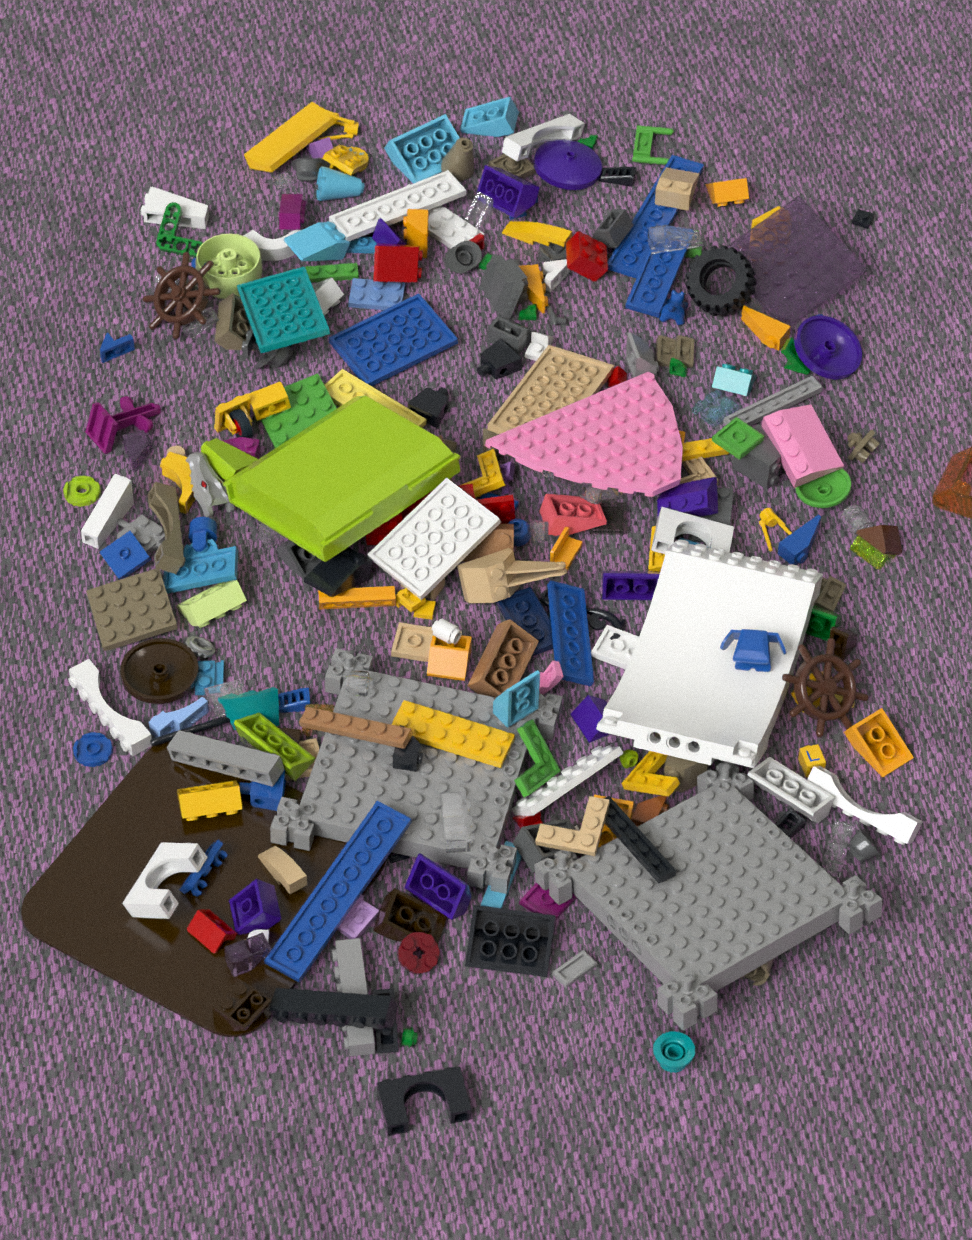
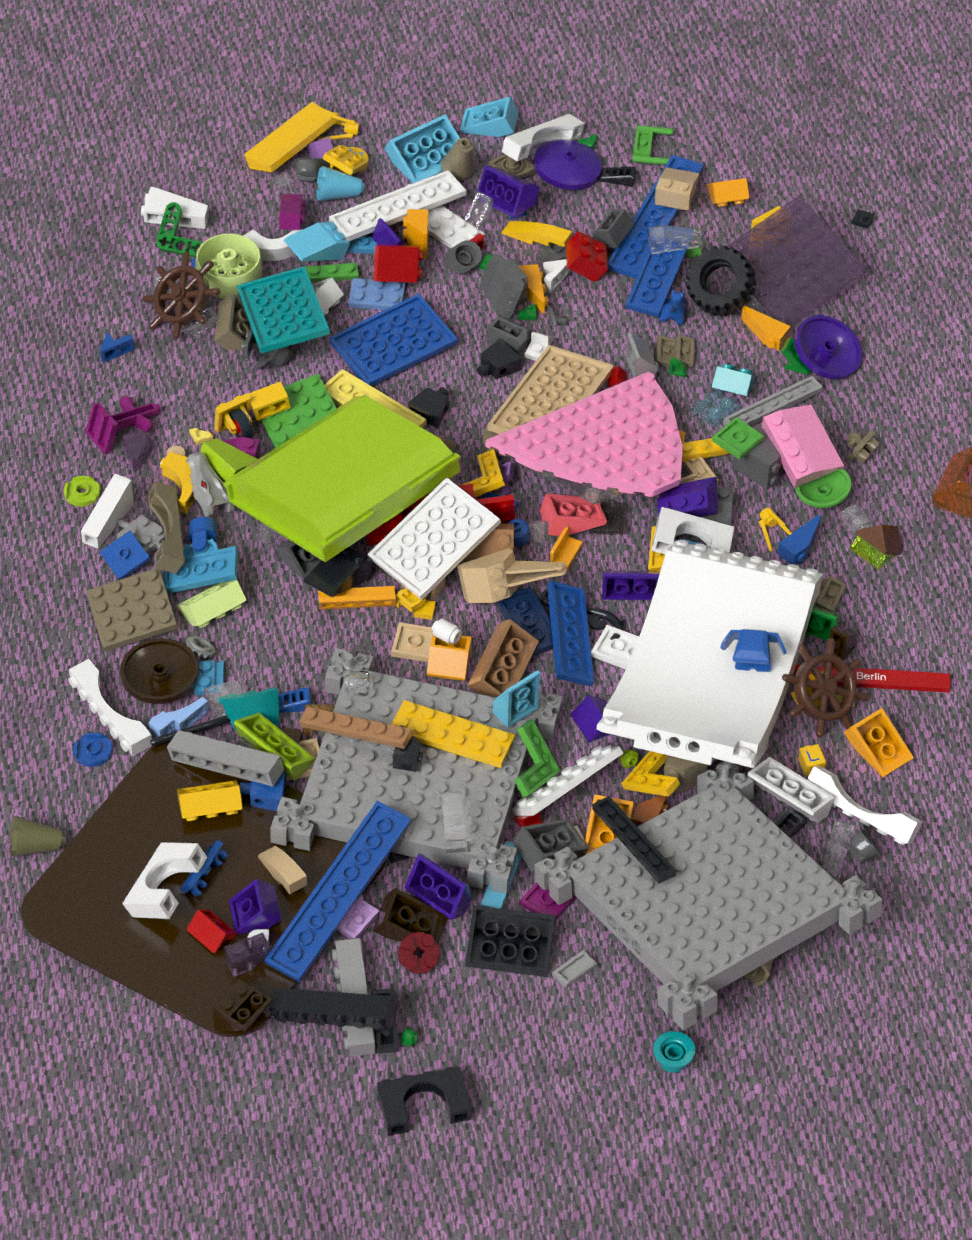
tan plate [535,796,610,856] -> none
bright pink slope [539,661,564,695] -> none
none -> olive cone [9,816,65,857]
none -> light yellow tile [189,428,213,445]
none -> red tile [794,664,950,693]

